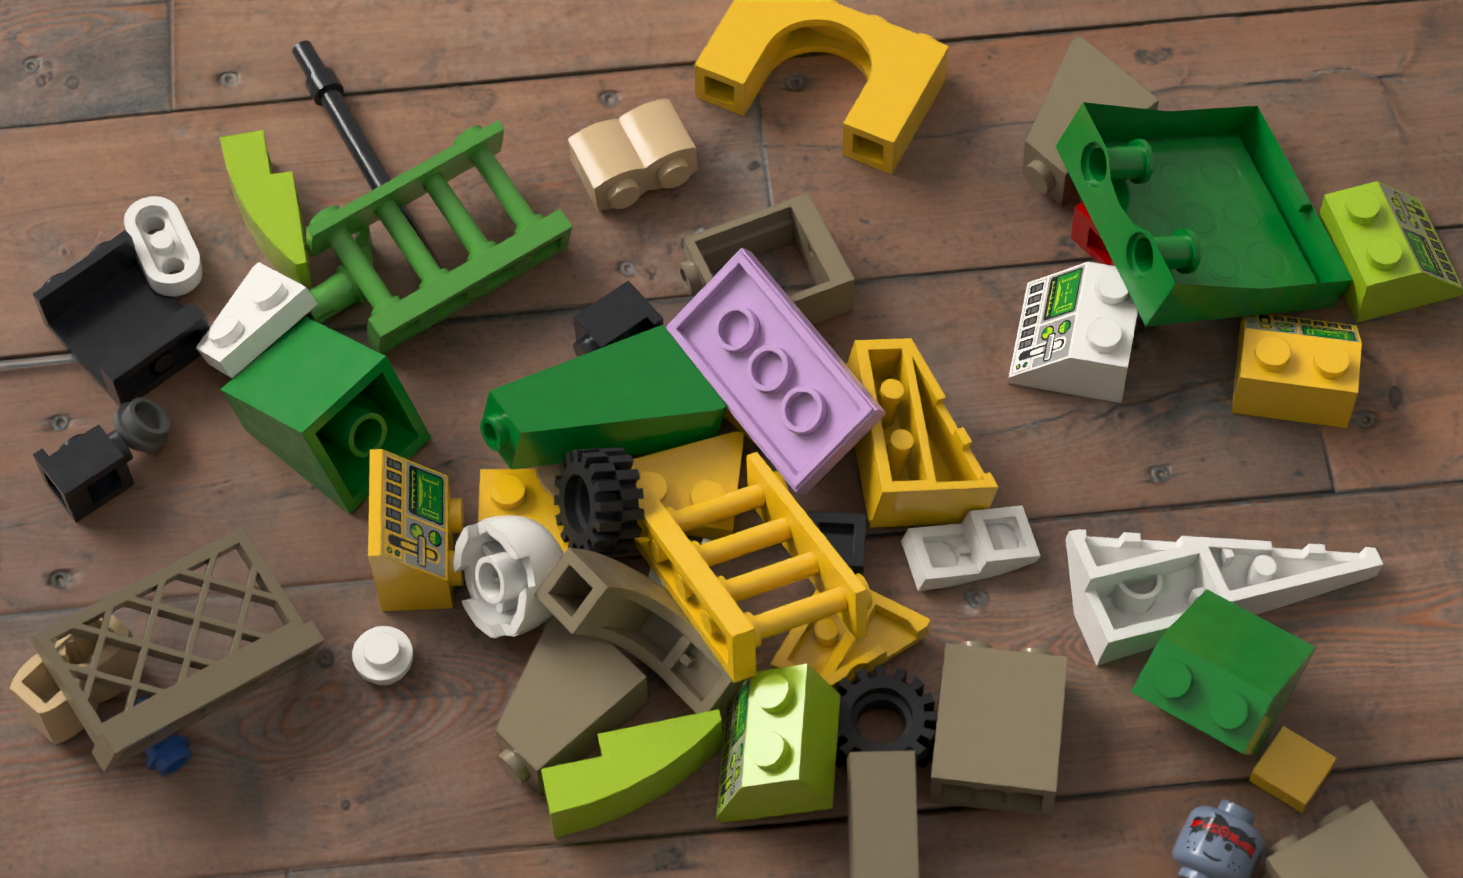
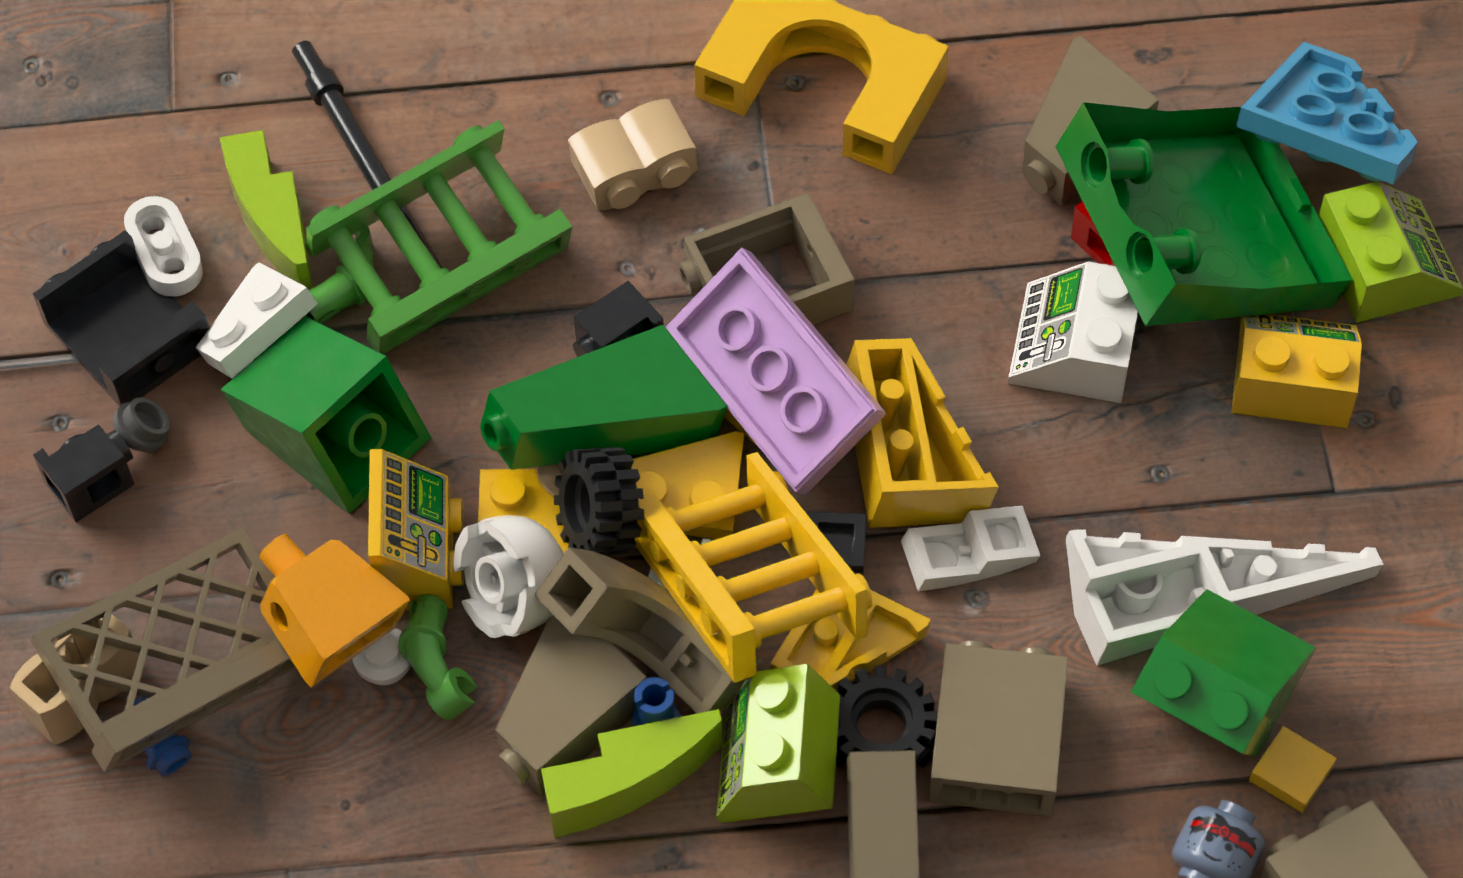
none -> light orange torso [259,534,410,688]
none -> bright green piece [398,594,477,720]
none -> blue pin [632,677,680,727]
none -> dark azure plate [1236,42,1418,184]

